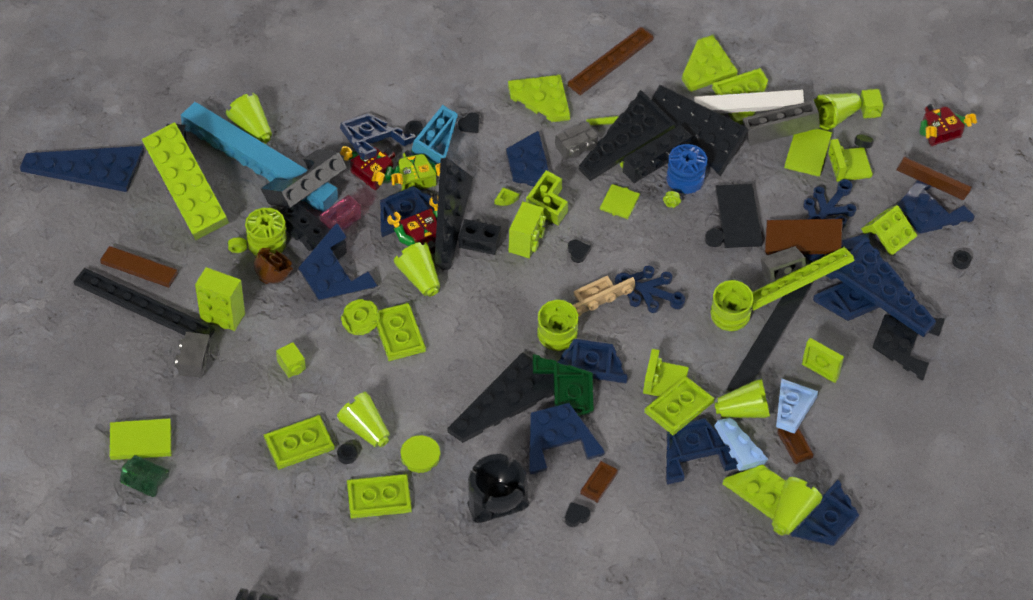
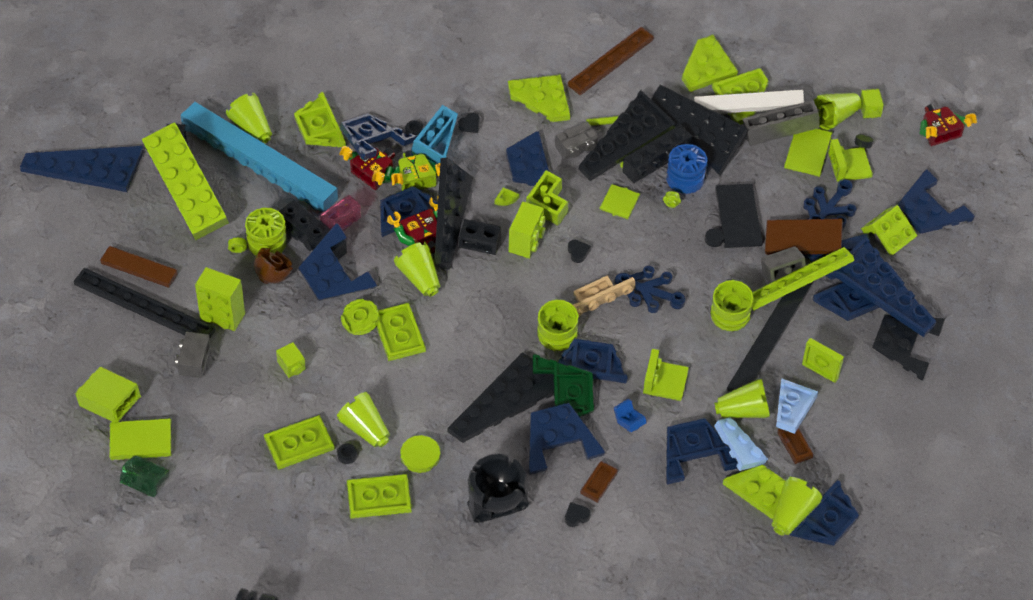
black arch [261,150,347,208] -> none
lime tile [644,376,714,435] -> none
reddish brown tile [896,157,971,201] -> none
black tile [952,250,972,269] -> none
none -> lime brick [75,367,141,424]
none -> lime wing [294,92,346,147]
none -> blue bracket [614,399,647,432]

